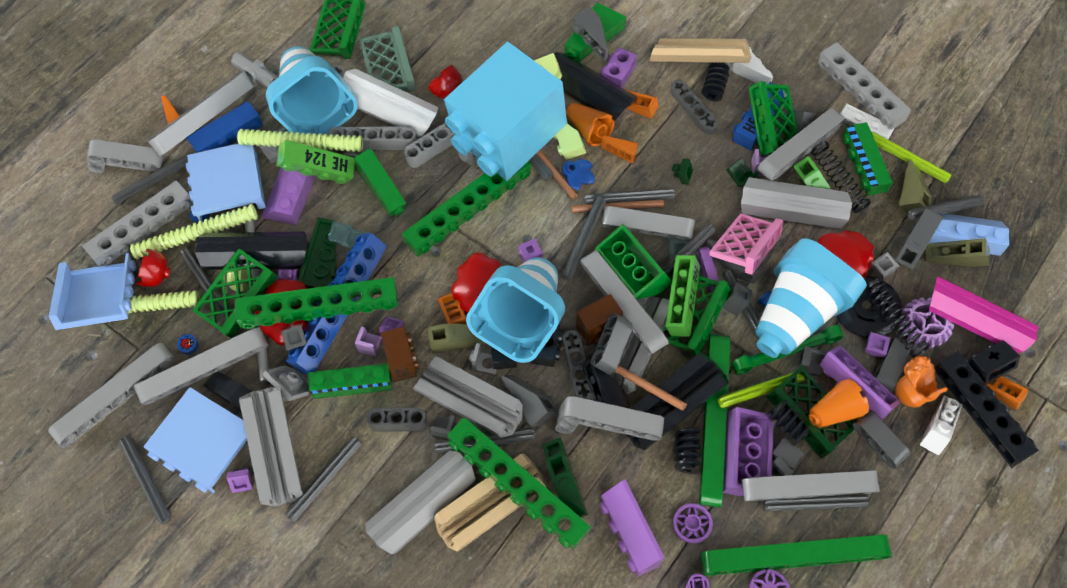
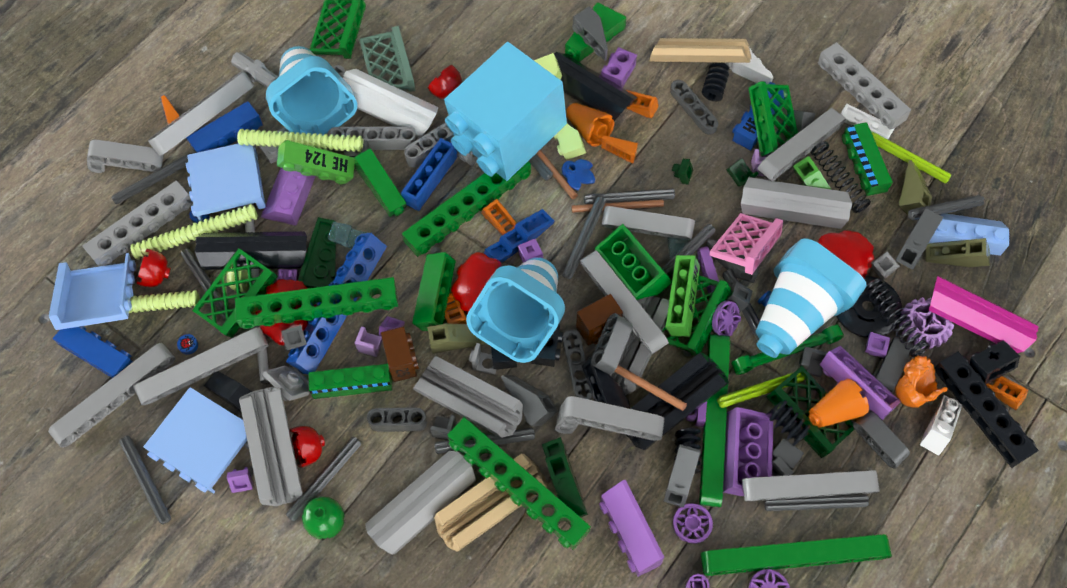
none -> blue brick [52,326,133,378]
none -> red cylinder [290,425,325,468]
none -> green cylinder [302,496,345,540]
none -> blue brick [401,138,458,211]
none -> green brick [412,252,456,331]
none -> orange slope [481,199,517,235]
none -> blue slope [484,209,555,263]
none -> slope [663,445,701,508]
none -> medium lavender tile [686,401,707,427]
none -> medium lavender wheel [712,300,741,336]

